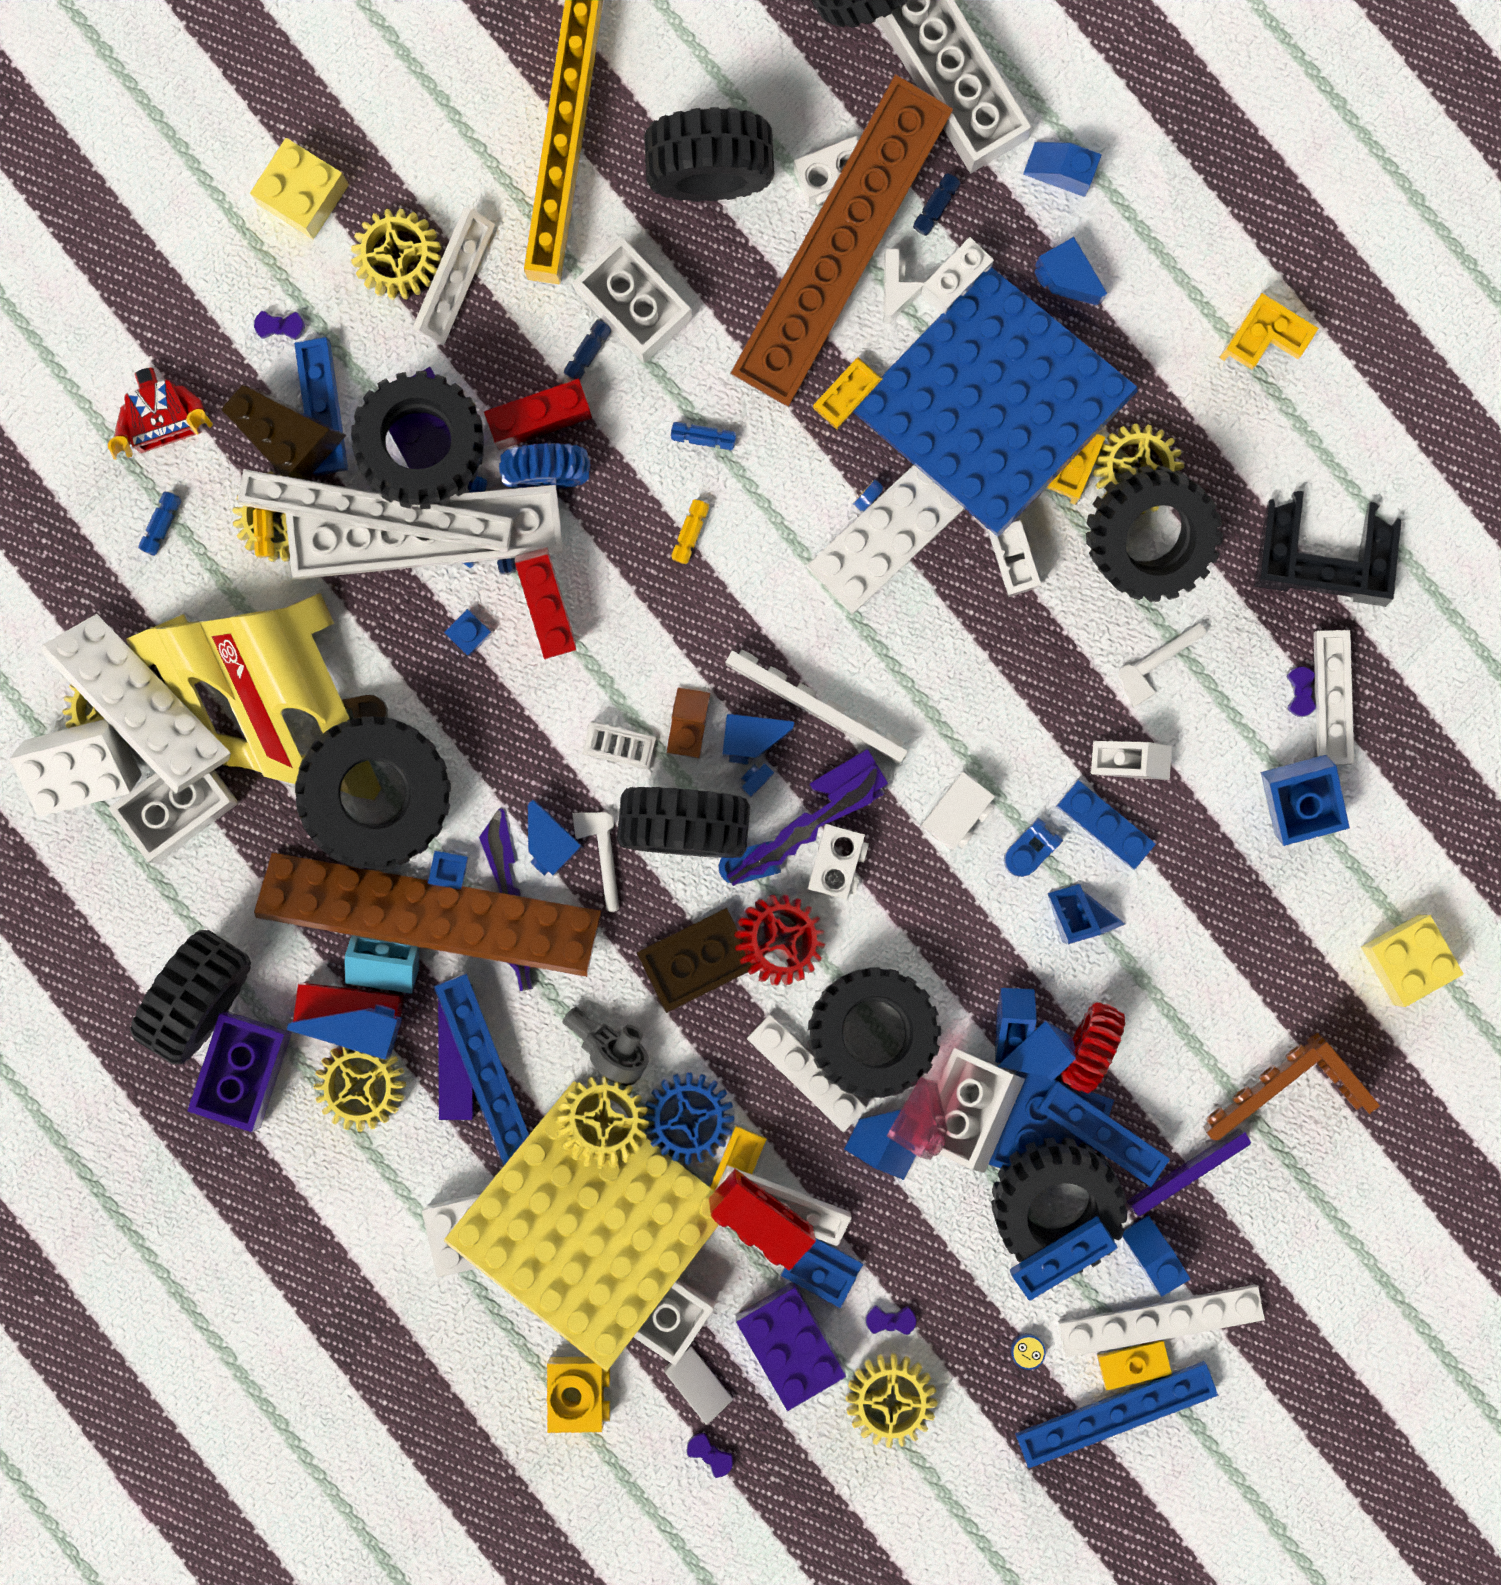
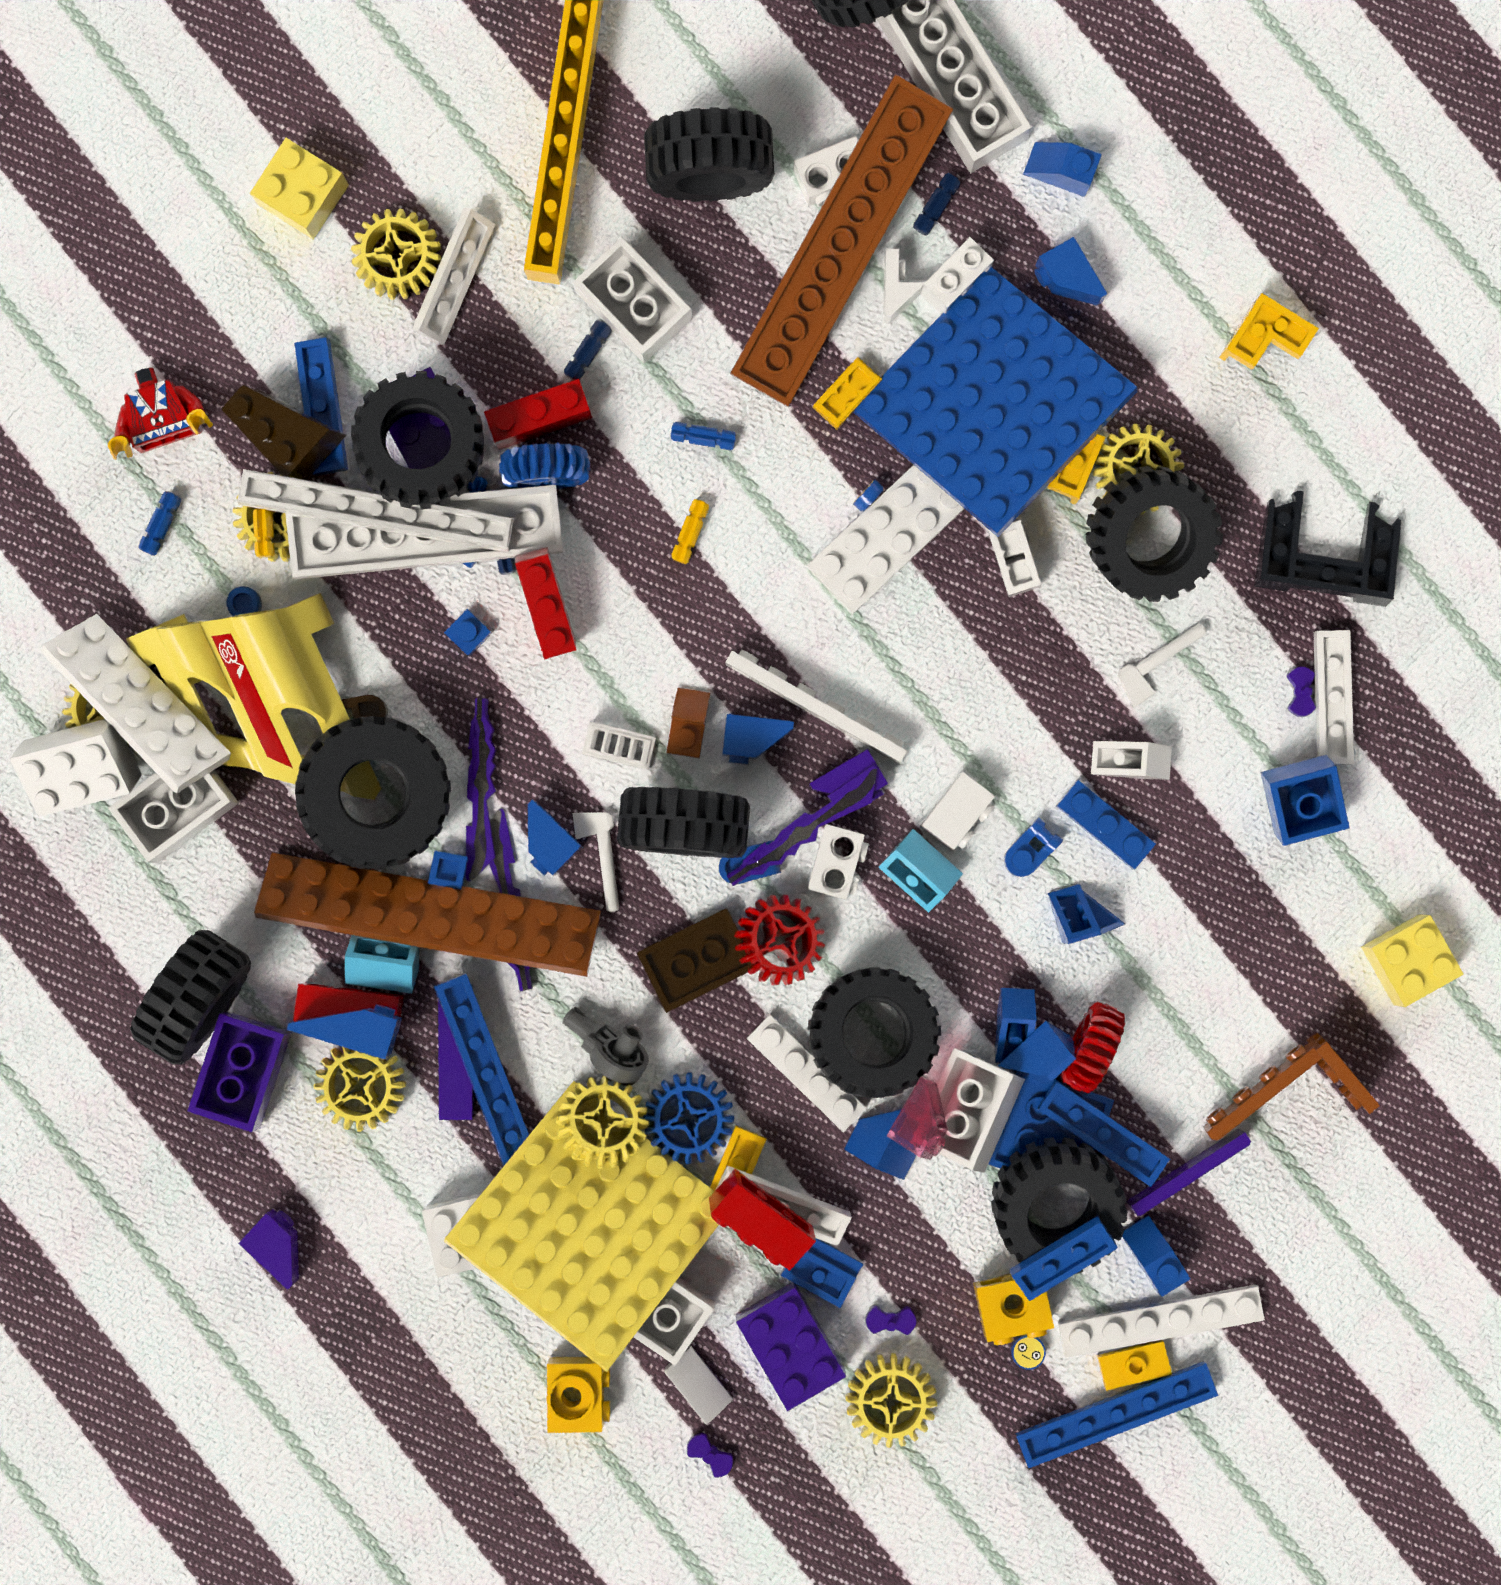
dark purple piece [254,311,305,340] -> none
blue plate [741,763,774,798] -> none
none -> blue tile [226,586,262,616]
none -> dark purple slope [238,1209,299,1290]
none -> dark purple sword [466,698,496,881]
none -> medium azure brick [878,829,963,913]
none -> yellow brick [973,1274,1054,1345]

